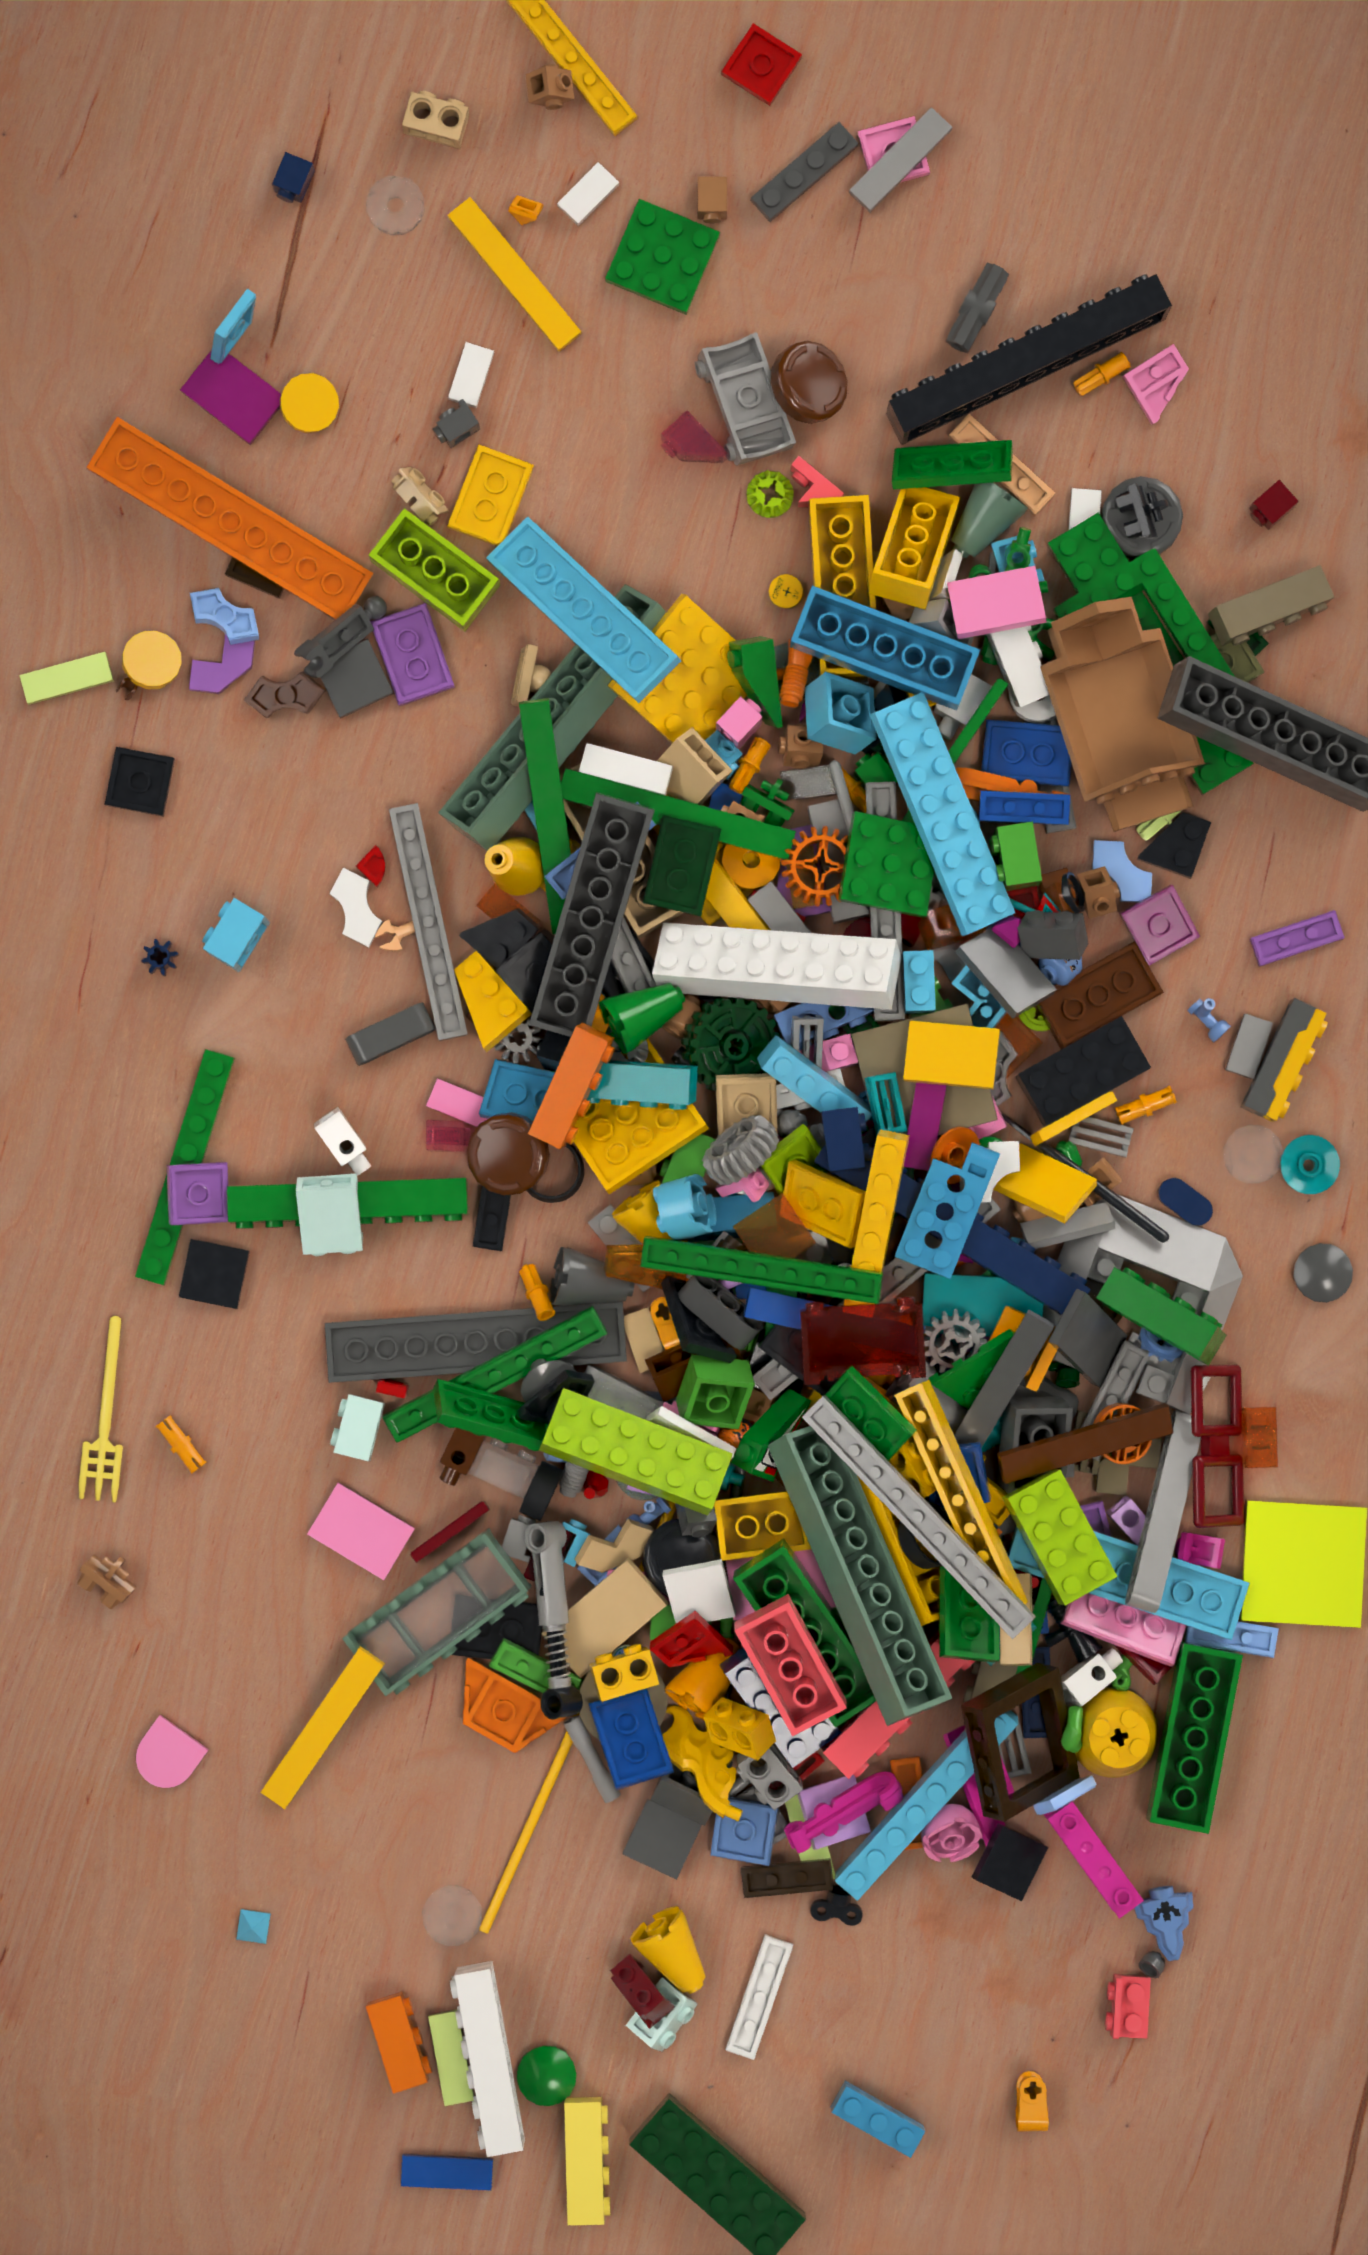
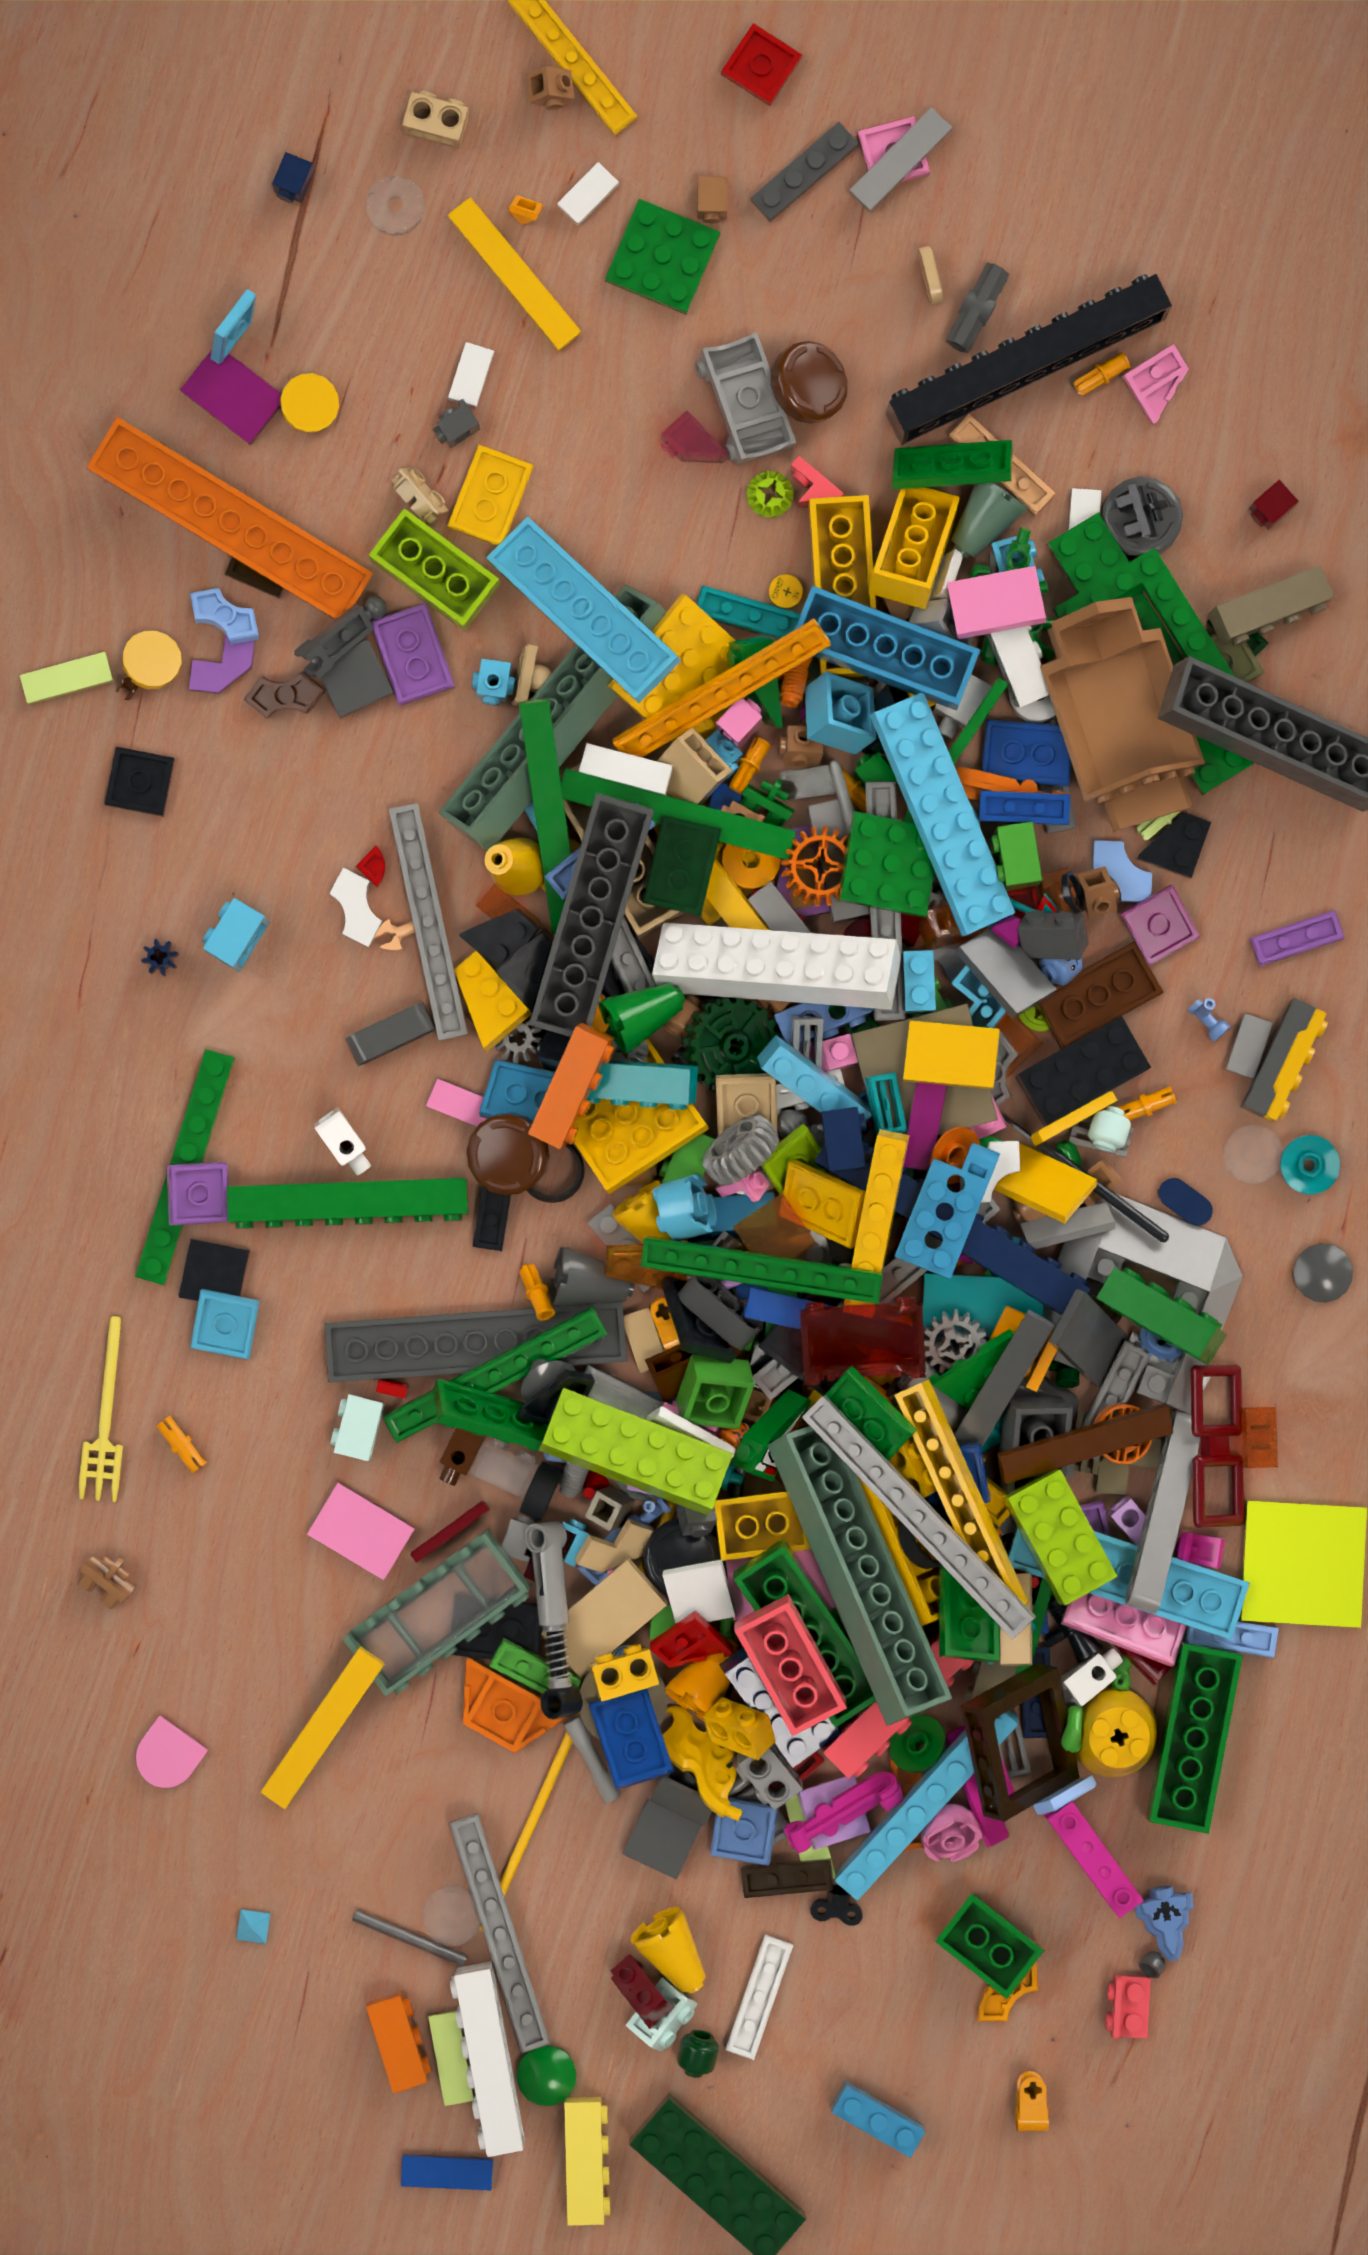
light aqua panel [296,1173,363,1256] -> none
clear pink slope [426,1120,471,1152] -> none
black tile [972,1823,1049,1901] -> none
none -> medium azure tile [190,1289,260,1360]
none -> flat silver bar [352,1910,467,1967]
none -> light grey tile [449,1813,550,2053]
none -> medium azure brick [472,659,516,706]
none -> dark tan brick [585,1486,635,1531]
none -> light orange tile [613,619,831,758]
none -> dark green head [677,2030,719,2078]
none -> teal tile [697,585,801,640]
none -> green dish [889,1714,946,1773]
none -> tan tile [918,246,943,305]
none -> green brick [935,1893,1046,1999]
none -> light orange tile [977,1962,1038,2022]
none -> light aqua head [1088,1106,1131,1153]

